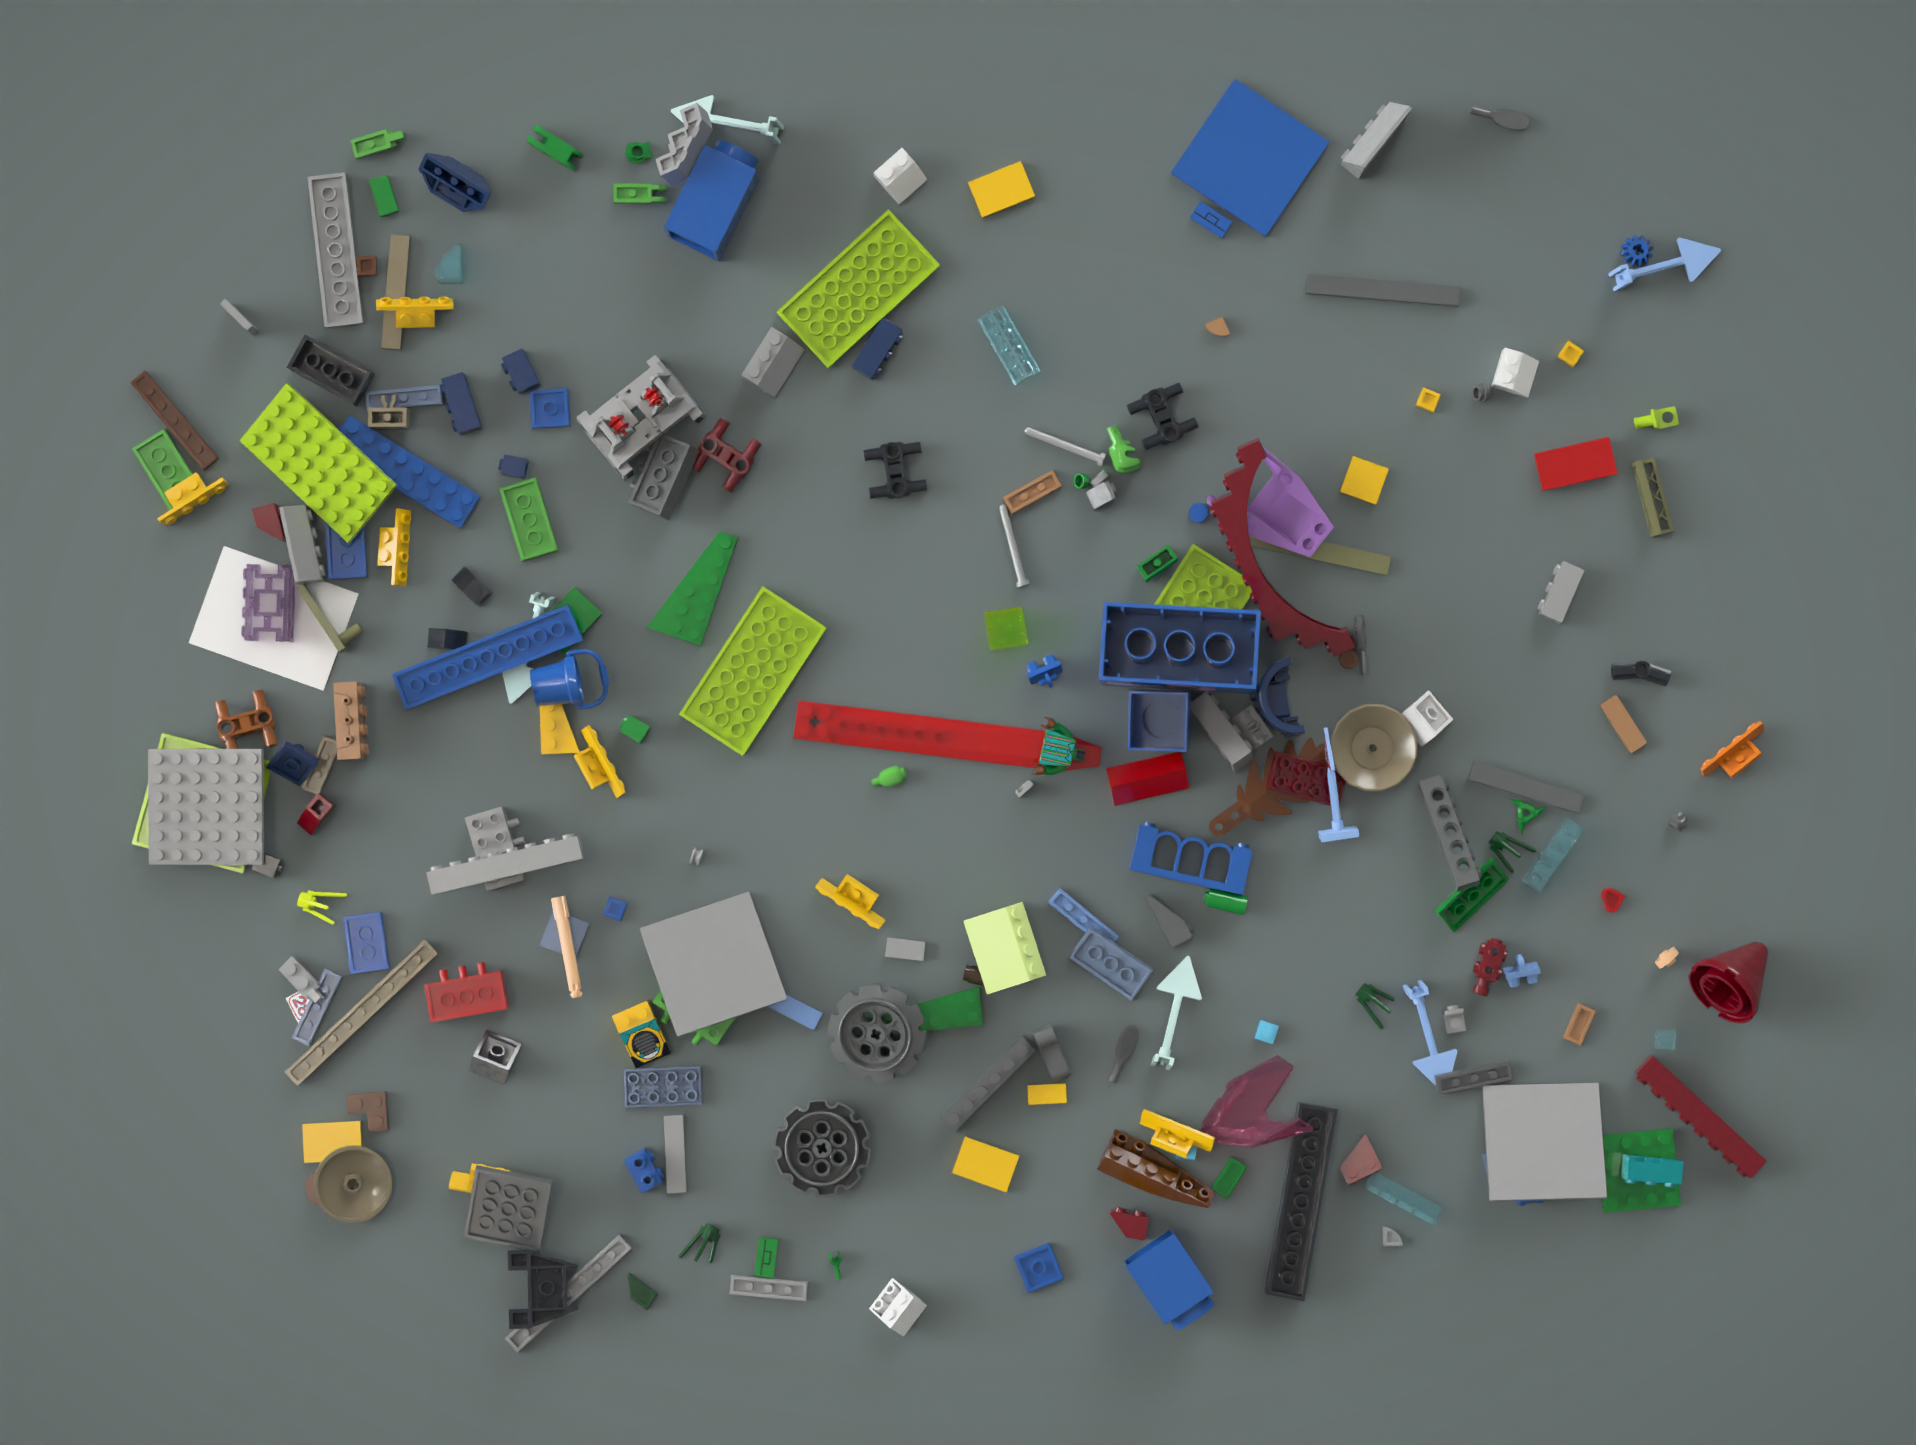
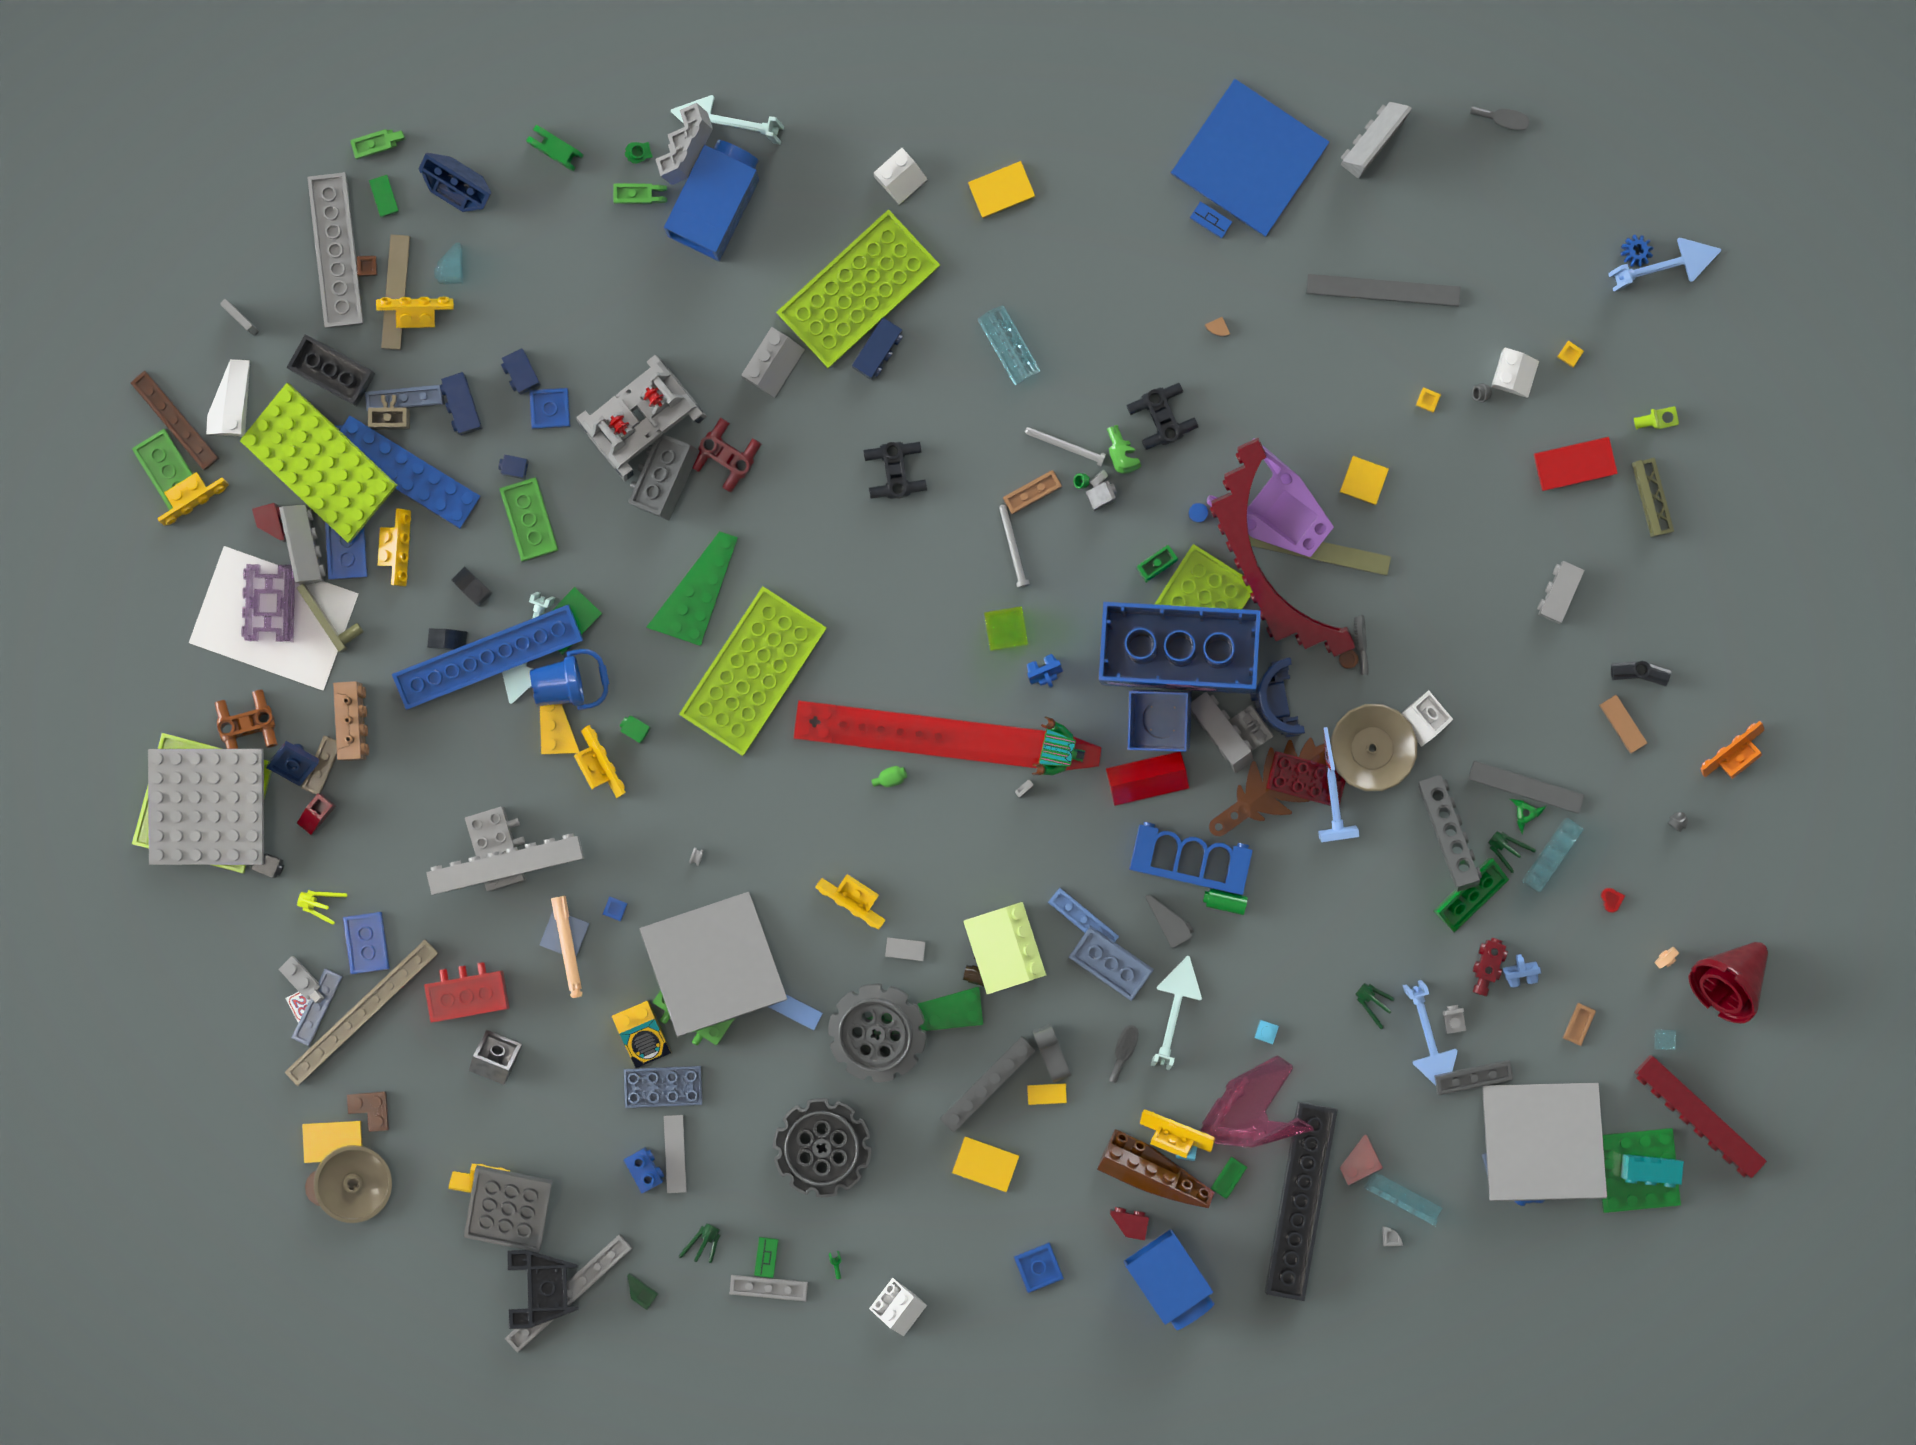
none -> white wedge [206,359,250,437]

